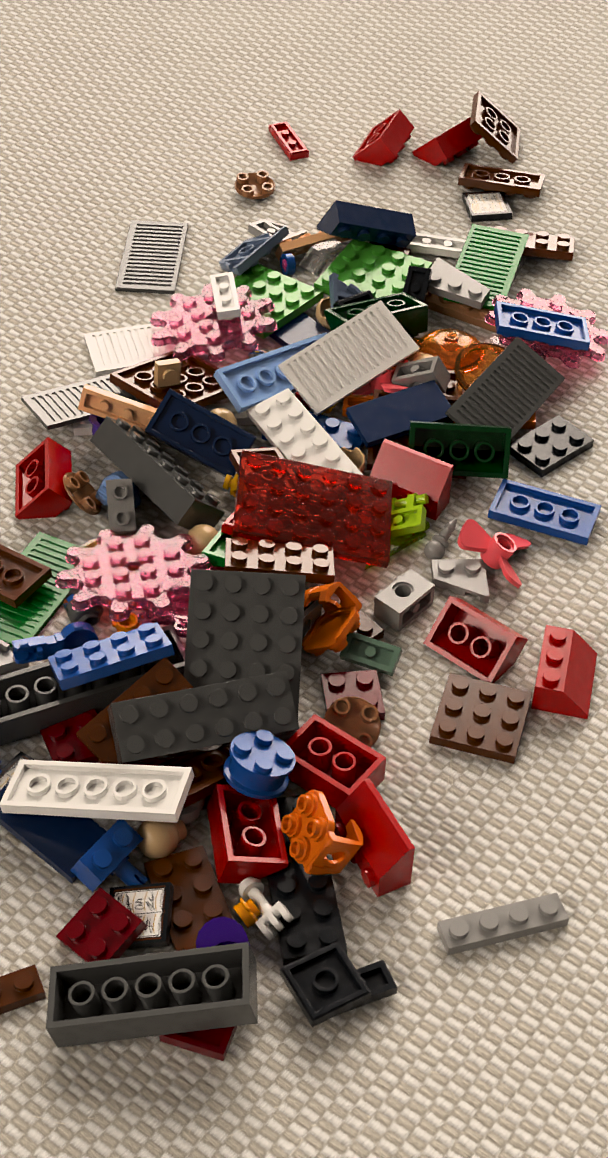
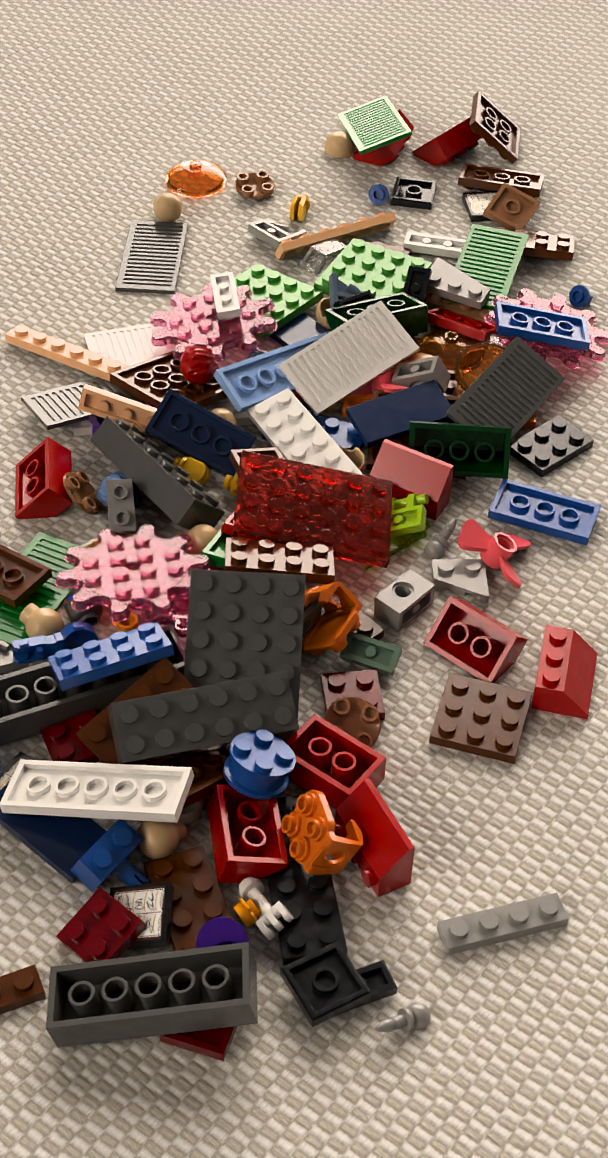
tan plate [154,358,181,387] -> none
sand blue wing [219,226,289,276] -> none
red tile [269,121,309,161] -> none
blue tile [280,253,296,276] -> none
dark blue slope [317,200,416,248] -> none
none -> light nougat plate [5,325,129,382]
none -> tan piece [19,603,64,638]
none -> tan piece [153,193,182,222]
none -> clear orange dish [165,159,227,198]
none -> yellow arm [173,456,210,486]
none -> red hair [180,345,218,384]
none -> yellow arm [290,194,310,222]
none -> tan hair [325,131,355,158]
none -> window [337,95,412,155]
none -> blue plate [369,184,390,205]
none -> light grey bar [375,1002,431,1033]
none -> black tile [390,177,437,210]
none -> red tile [428,307,499,342]
none -> medium nougat plate [483,182,541,231]
none -> blue plate [569,285,594,308]

